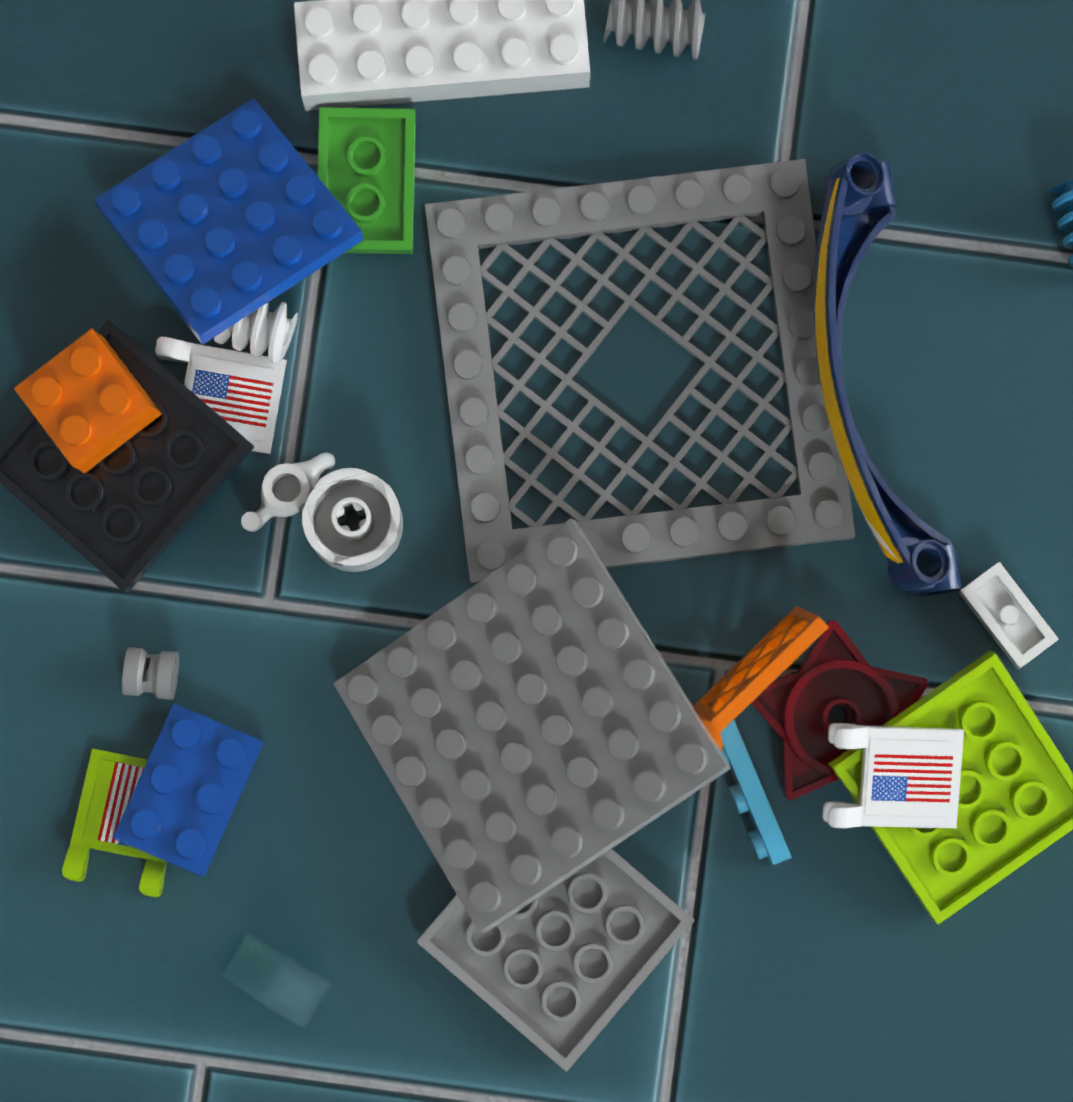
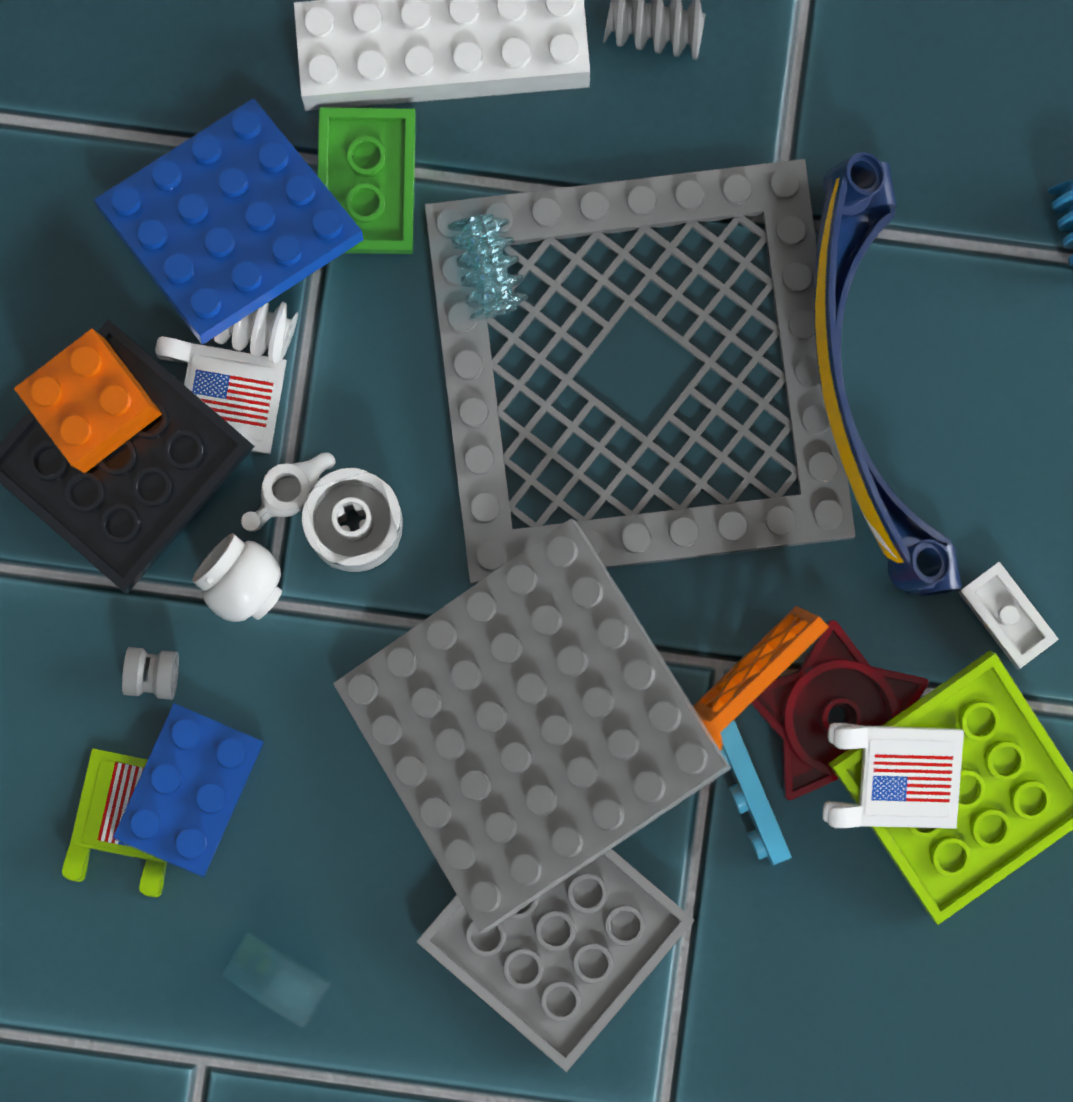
none -> white piece [192,533,282,622]
none -> clear light blue piece [447,214,528,321]

